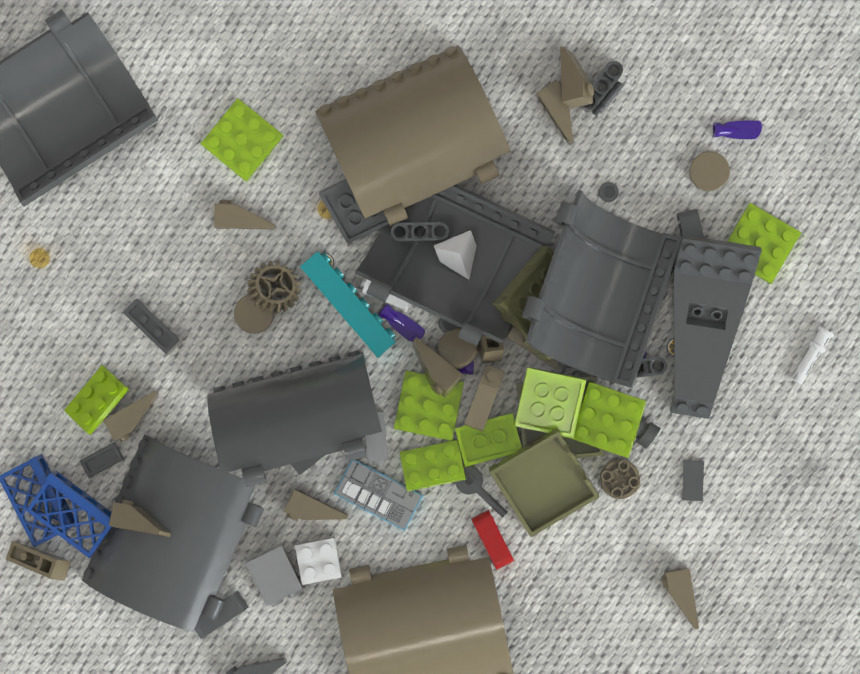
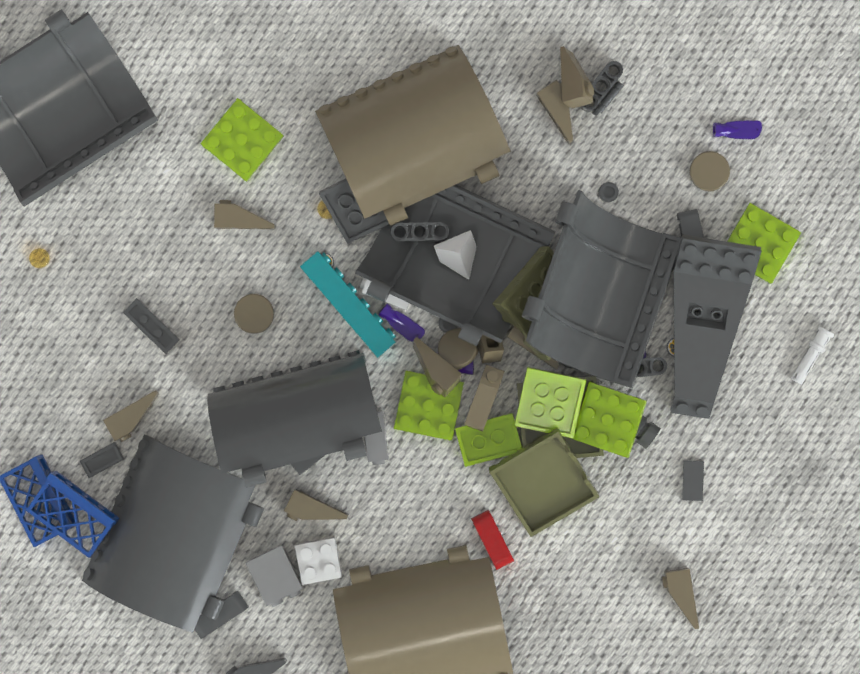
dark tan slope [5,541,71,581] -> none
lime plate [64,365,129,435] -> none
dark tan slope [109,500,171,537] -> none
dark tan gear [247,261,301,314] -> none
tile [334,459,423,531] -> none
lime plate [399,440,466,492] -> none
dark grey piece [455,467,508,518] -> none
dark tan tile [600,459,640,499] -> none

